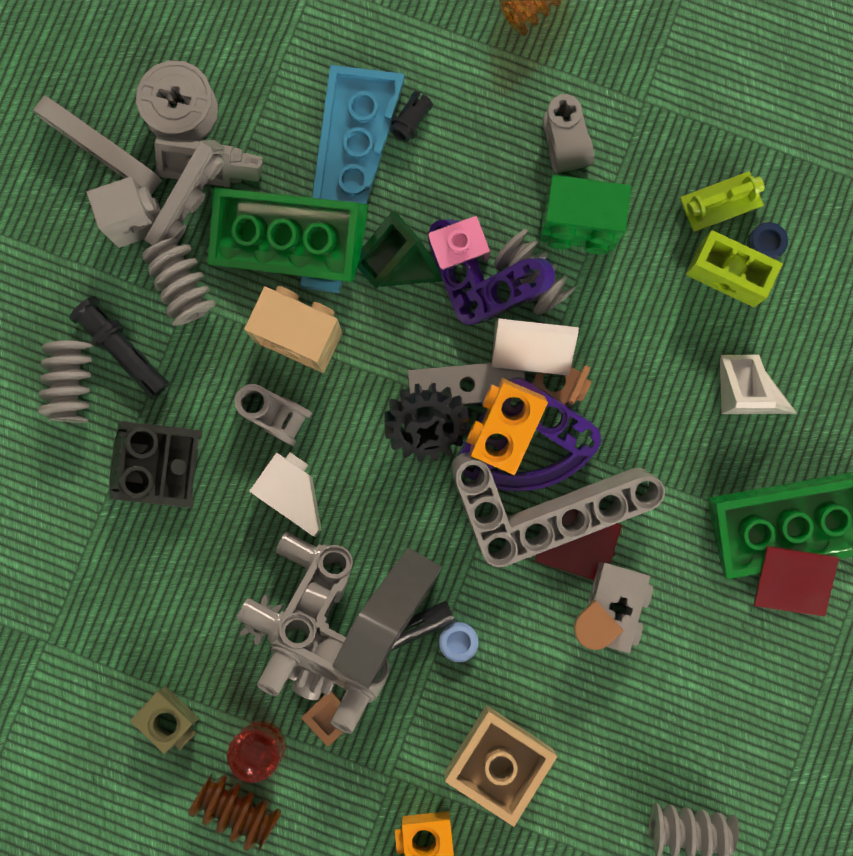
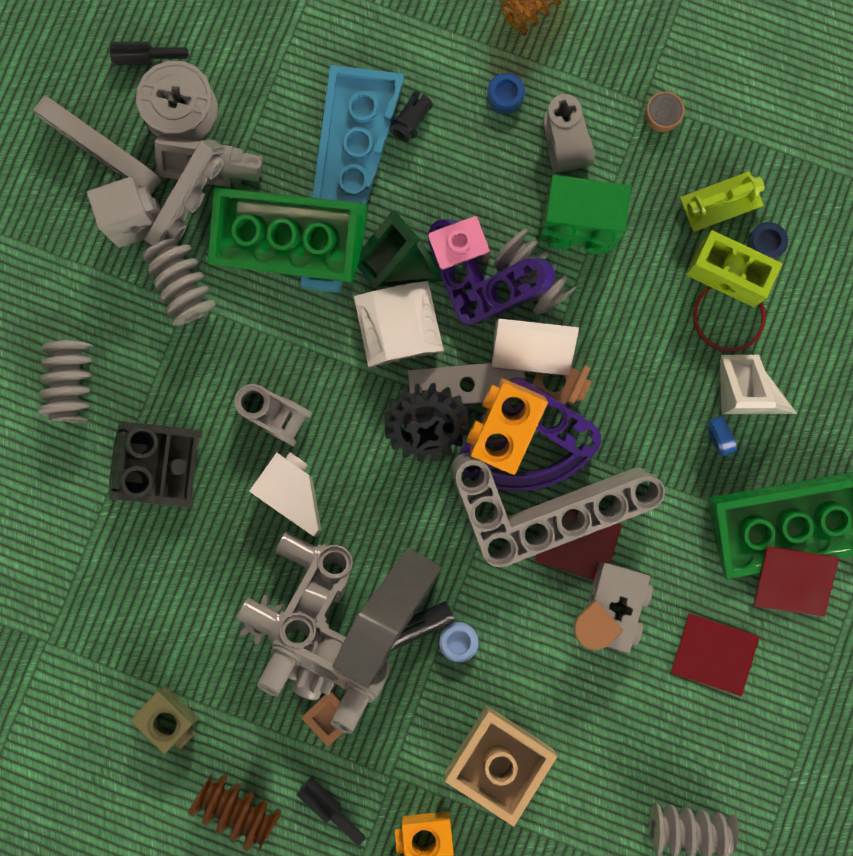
black pin [69,296,170,400] -> none
clear red wheel [227,721,286,783] -> none
tan brick [244,286,343,374] -> none
none -> black axle [110,42,189,65]
none -> black axle [296,777,365,845]
none -> white slope [354,281,444,369]
none -> blue tile [487,73,525,114]
none -> tile [645,91,685,132]
none -> dark red window [670,613,760,697]
none -> dark red piece [693,286,766,352]
none -> blue tile [707,416,737,456]

